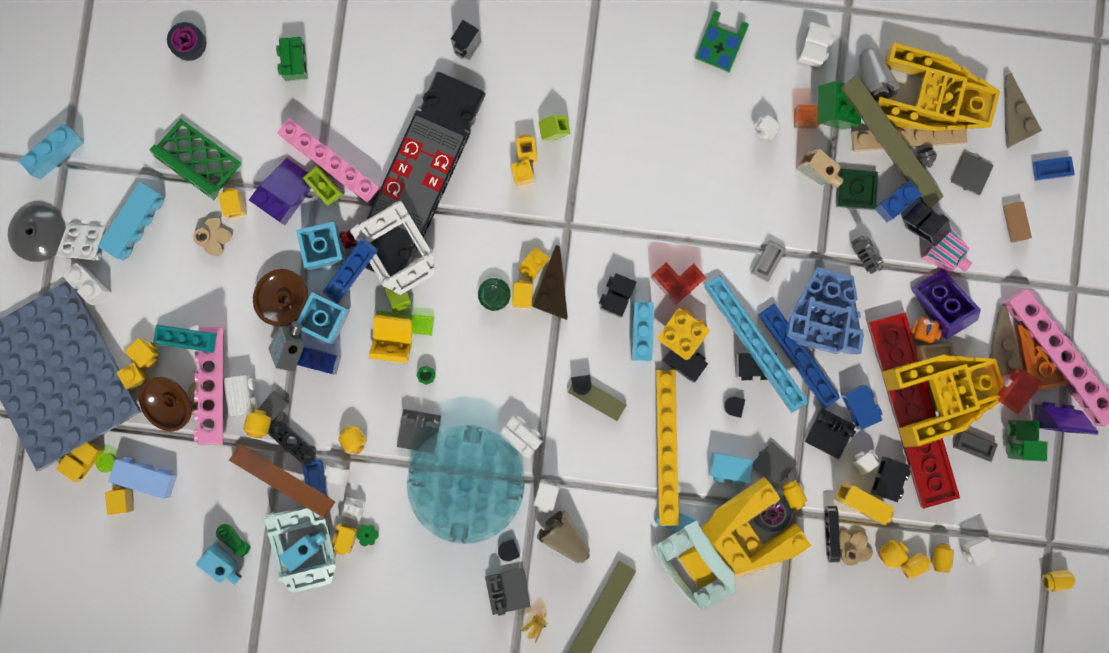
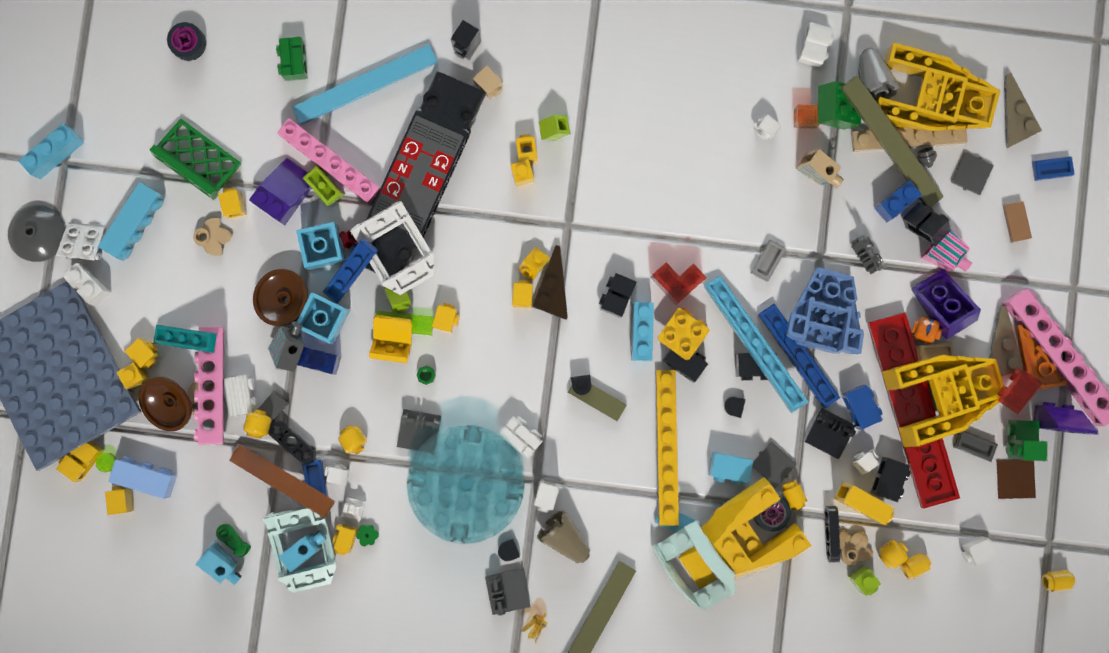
clear green hat [478,278,511,311] -> none
green flag [695,10,749,72] -> none
dark green tile [836,169,878,210] -> none
yellow brick [932,543,954,573] -> none
none -> medium azure tile [292,45,438,125]
none -> yellow brick [432,303,460,333]
none -> tan brick [473,65,503,99]
none -> lime brick [848,565,881,596]
none -> reddish brown piece [997,460,1036,499]

